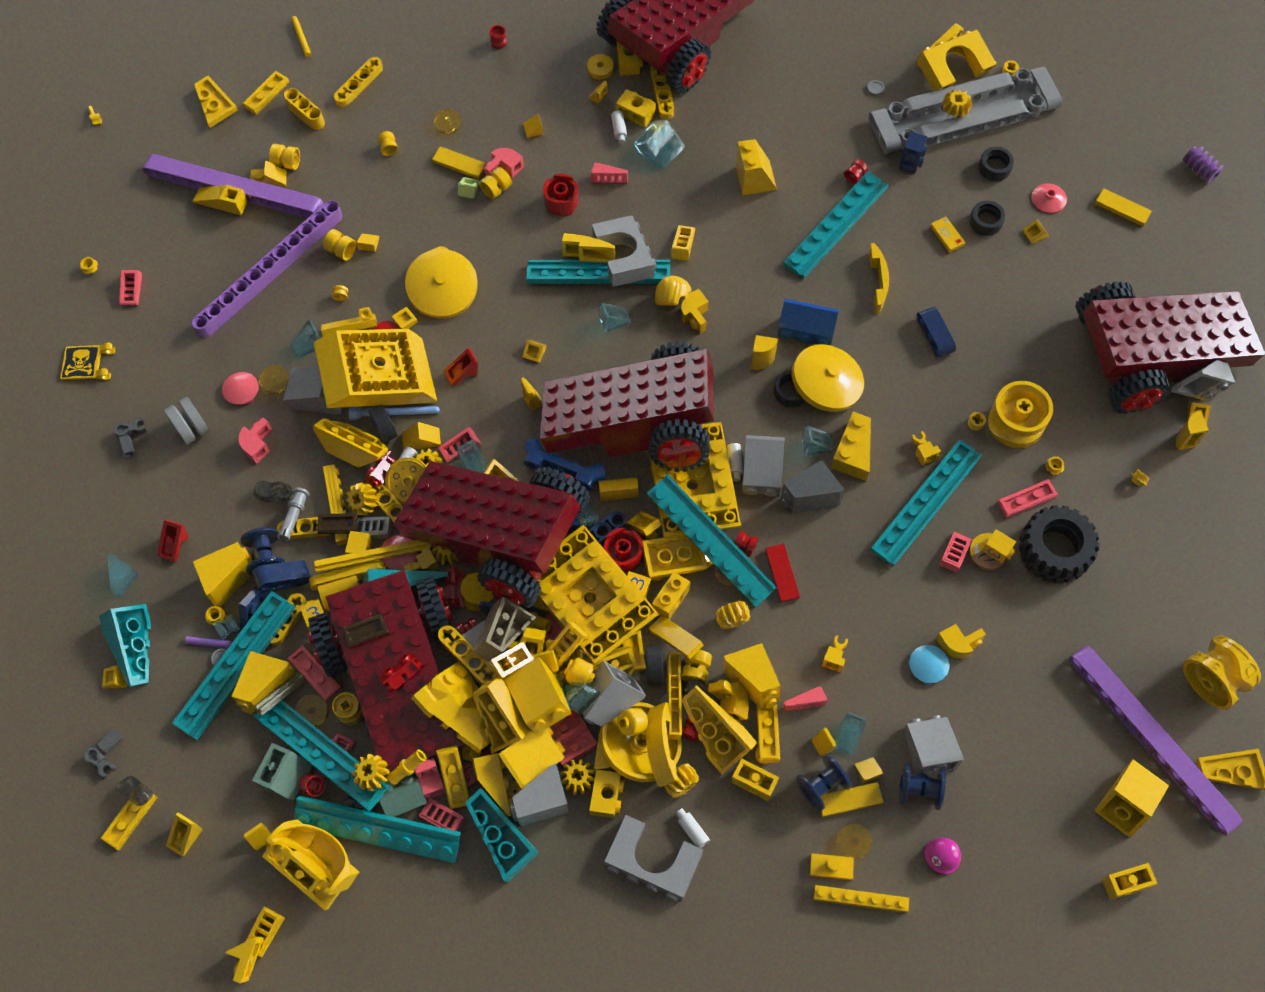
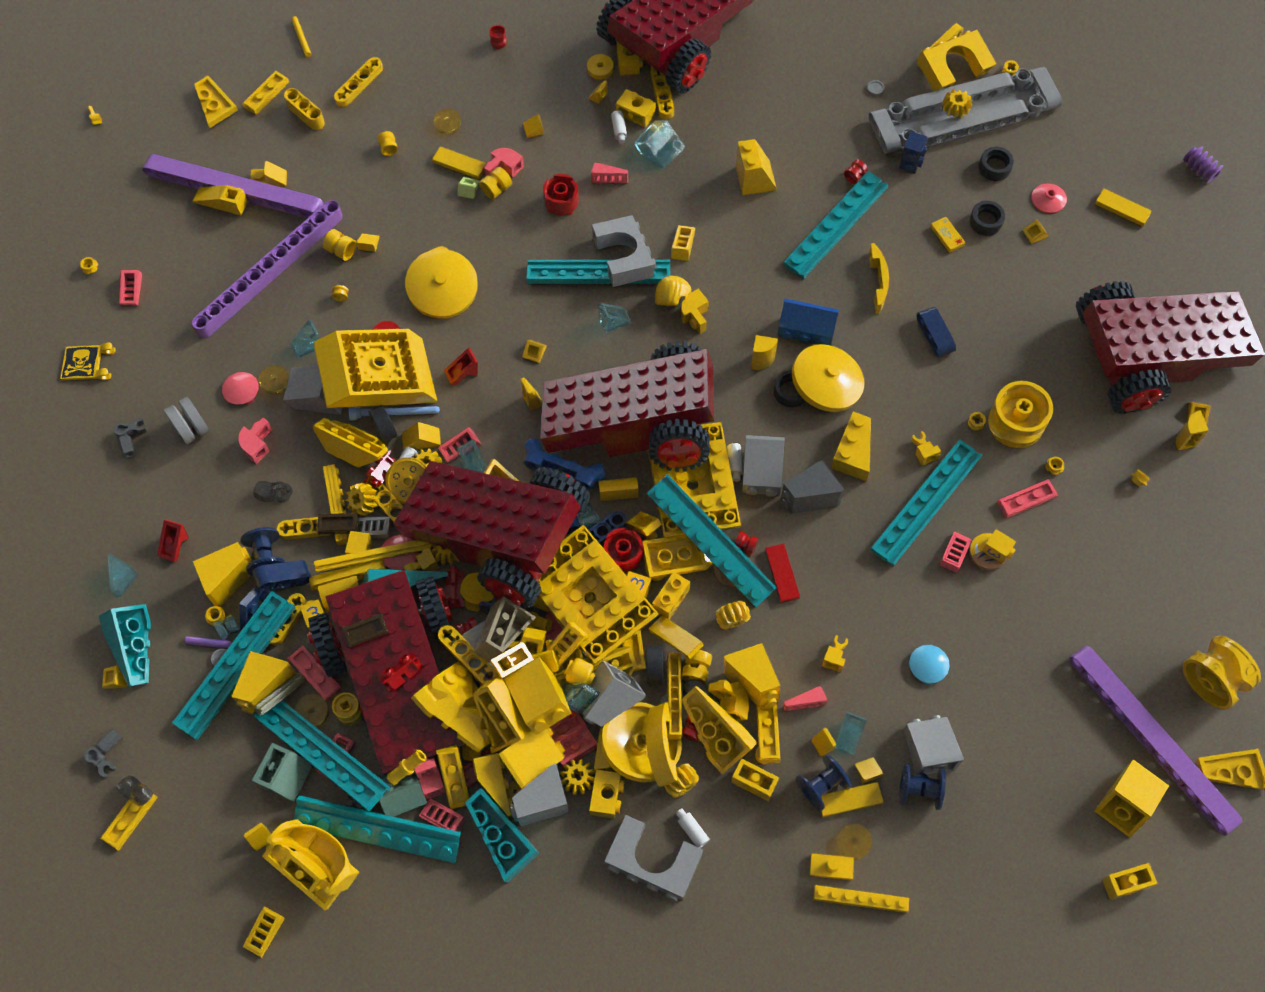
yellow slope [166,813,203,857] -> none
yellow slope [225,937,264,983] -> none
yellow wheel [269,144,300,170] -> none
light grey pin [277,487,310,542] -> none
red wheel [299,774,326,797] -> none
yellow hinge [321,307,377,337] -> none
yellow gear [352,754,390,791] -> none
yellow plate [392,307,418,329] -> none
yellow slope [562,233,615,263] -> none
yellow head [617,708,648,736] -> none
clear light blue slope [802,425,834,455] -> none
dark pink helmet [924,837,961,874] -> none
yellow brick [936,624,986,659] -> none
black tyre [1019,505,1100,584] -> none
light grey slope [1171,360,1235,401] -> none

